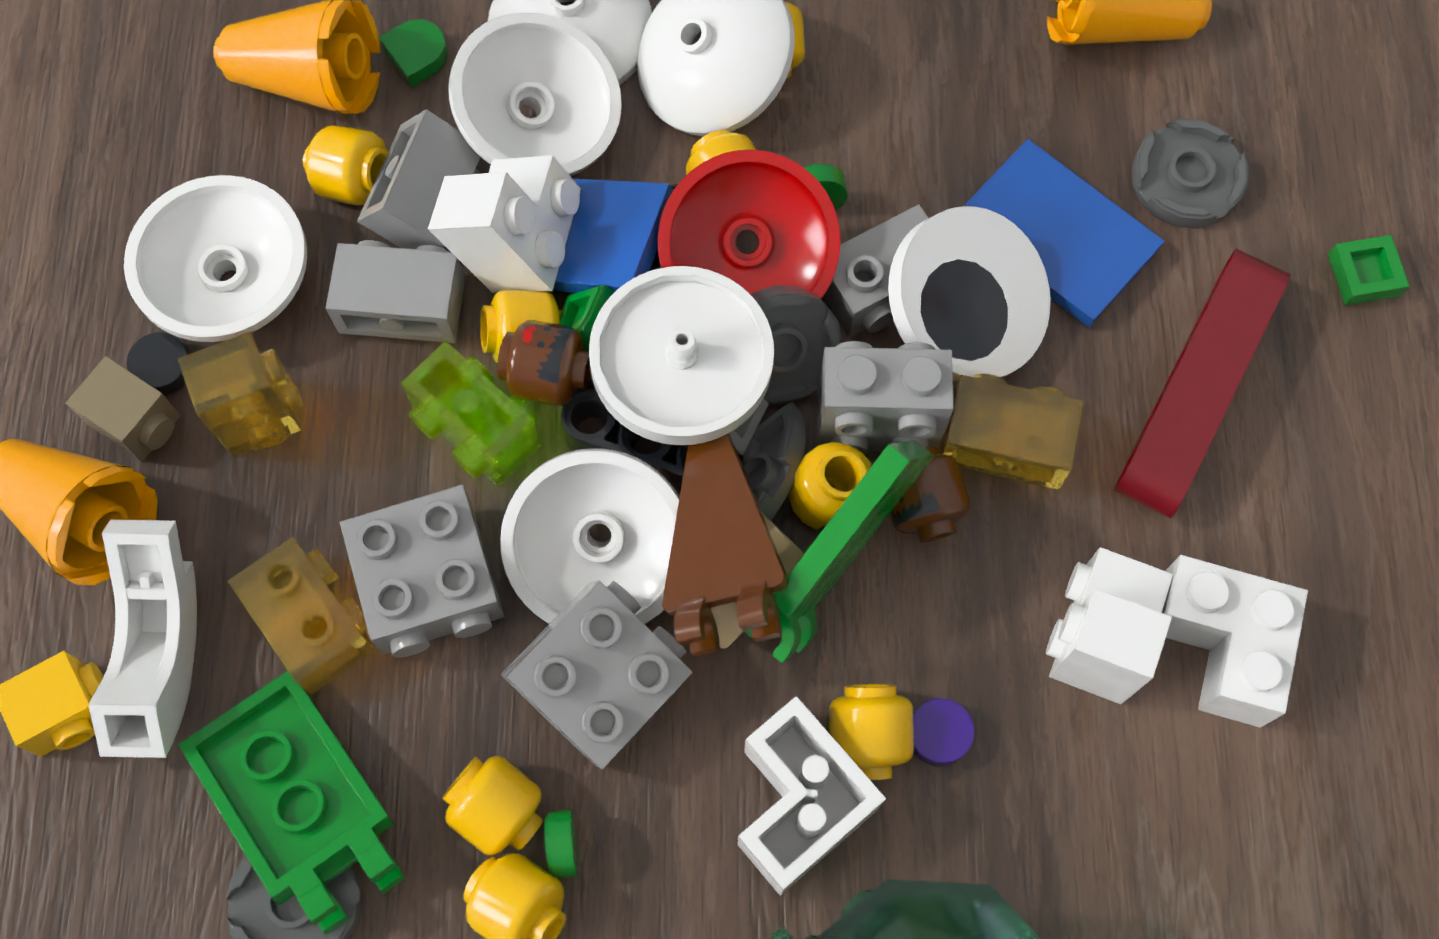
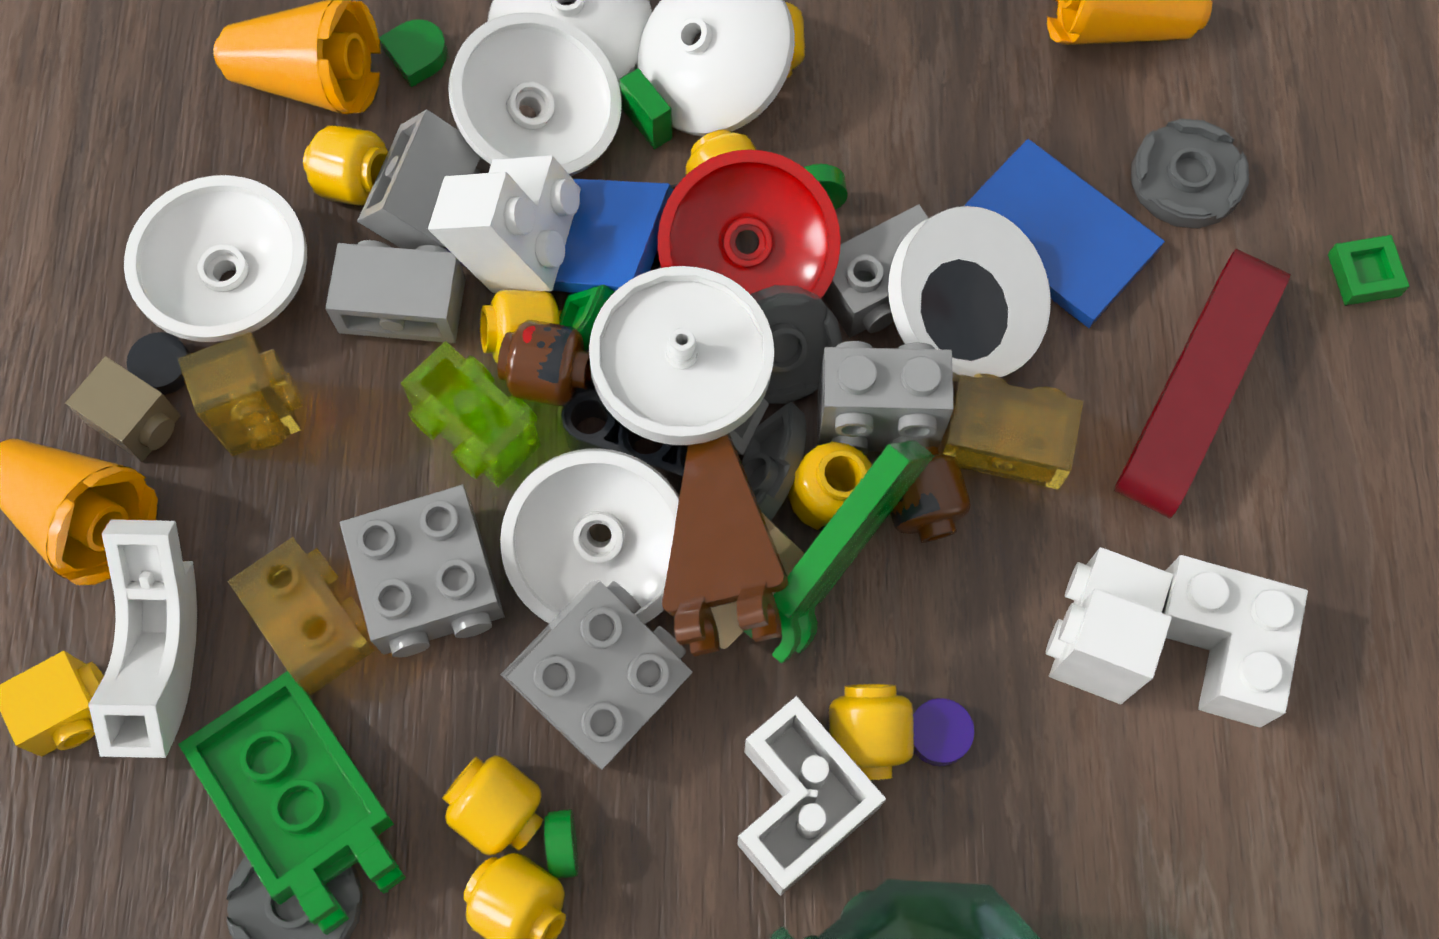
none -> green tile [619,68,673,150]

